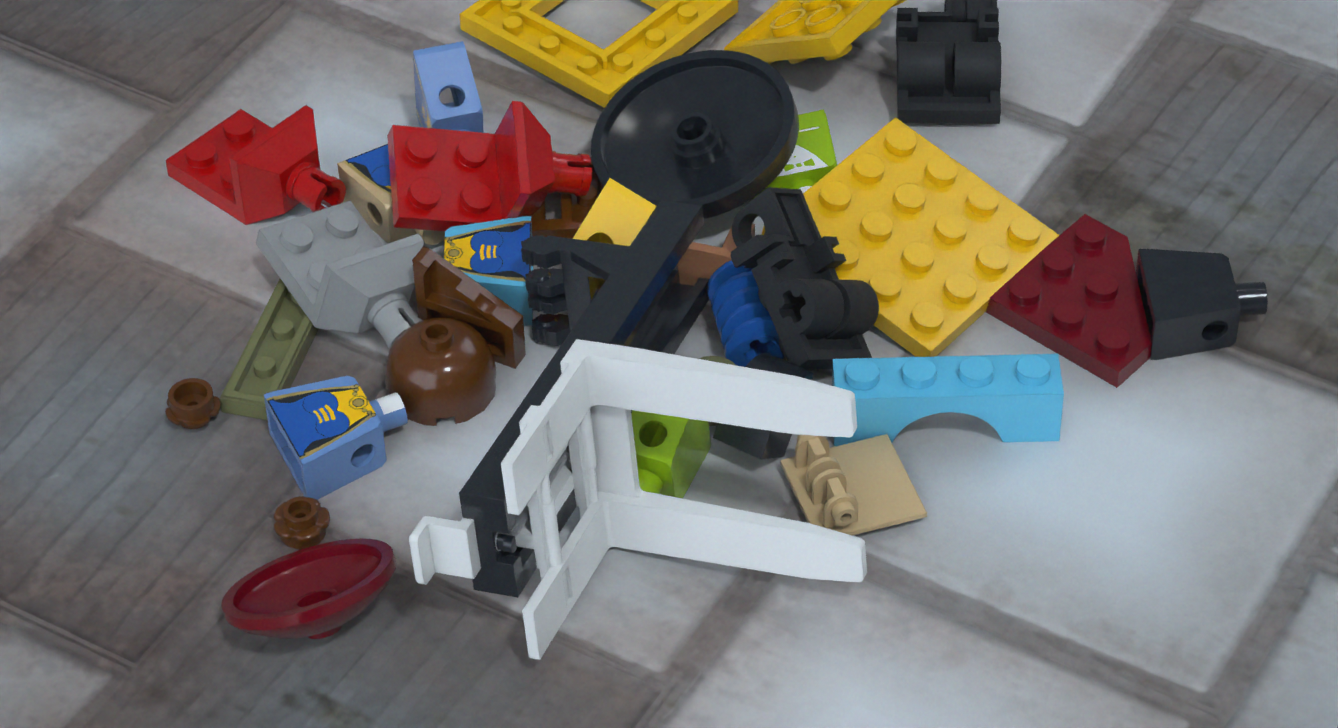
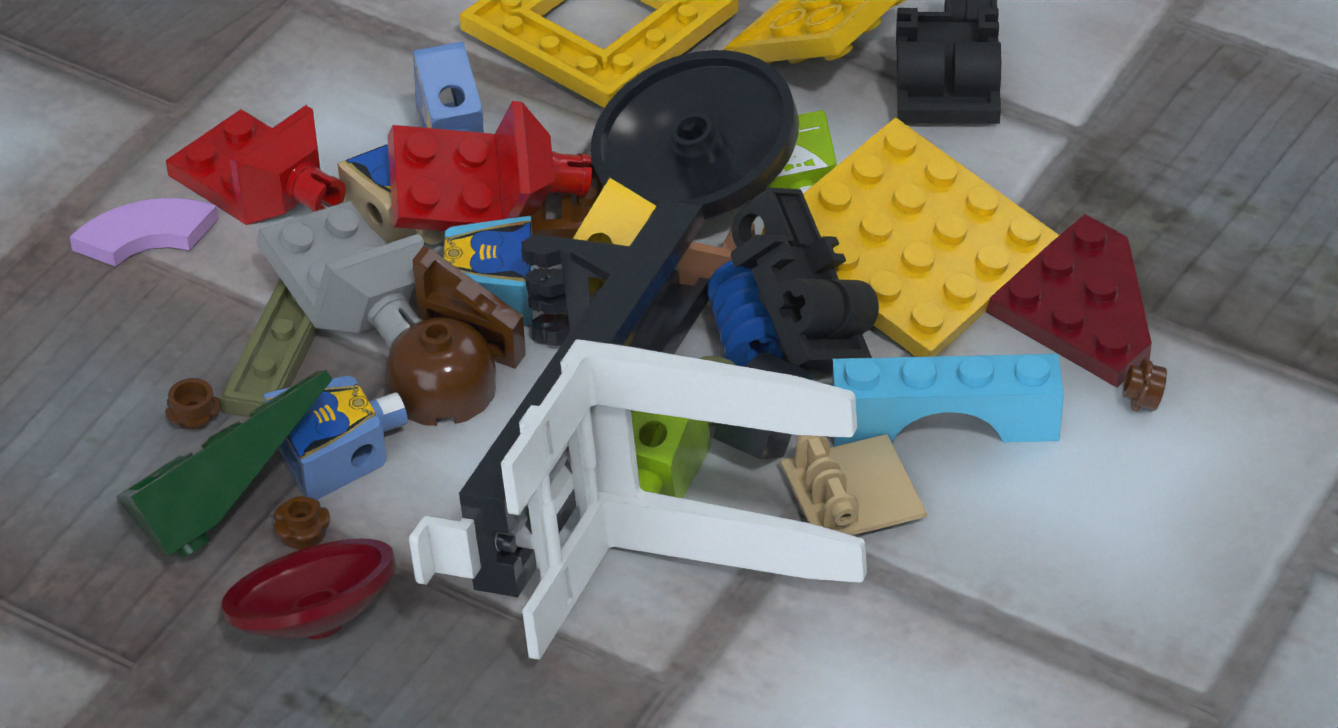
black torso [1136,249,1268,360] -> none
none -> lavender tile [69,198,218,267]
none -> dark green wedge [116,370,332,558]
none -> reddish brown plate [1122,358,1167,412]

